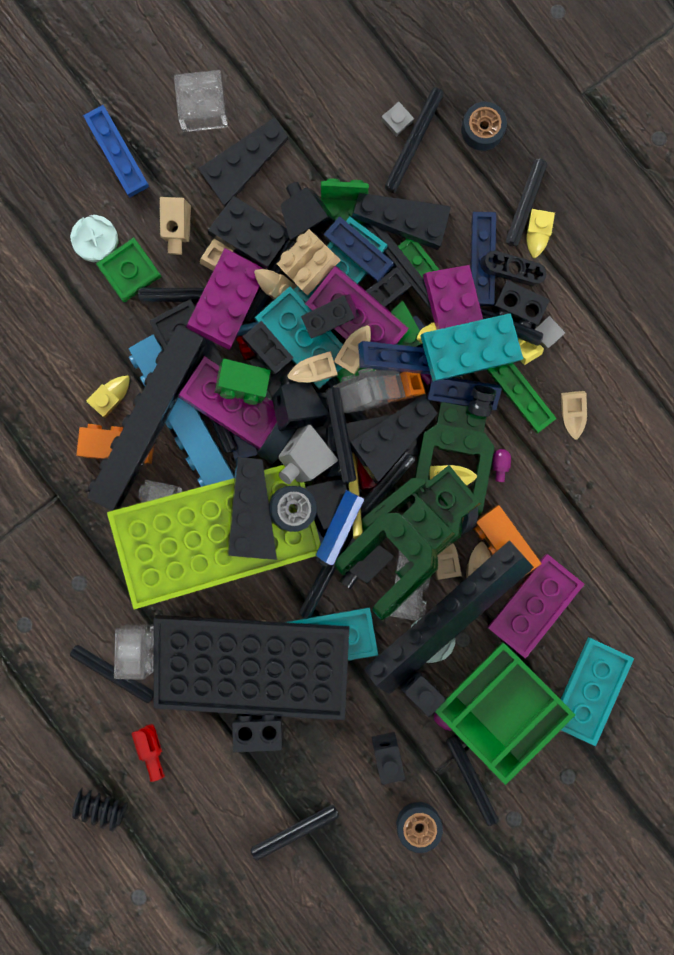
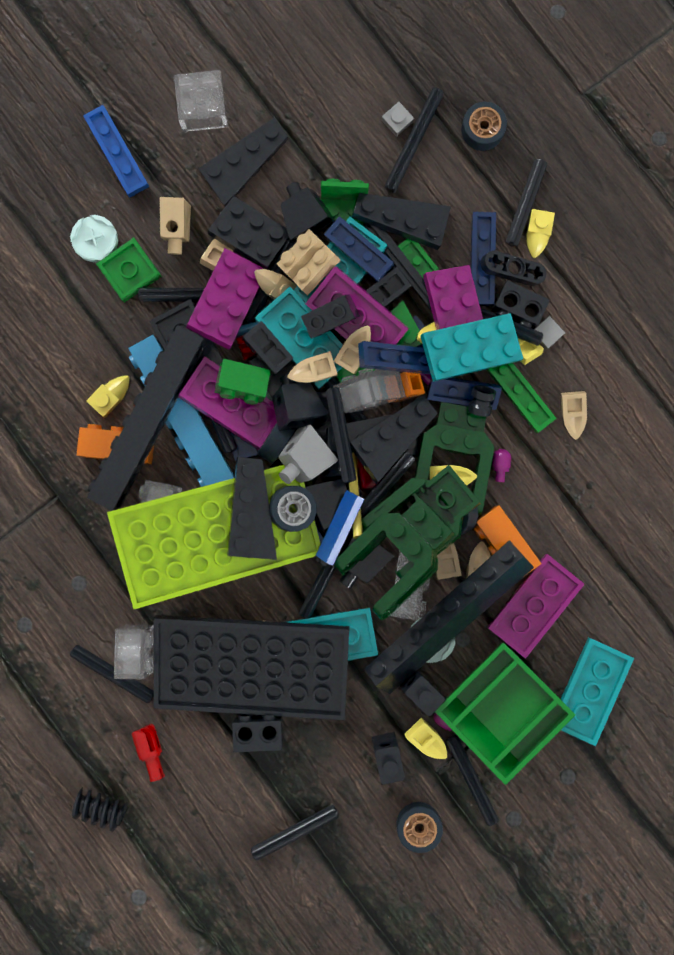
none -> light yellow plate [405,718,447,759]

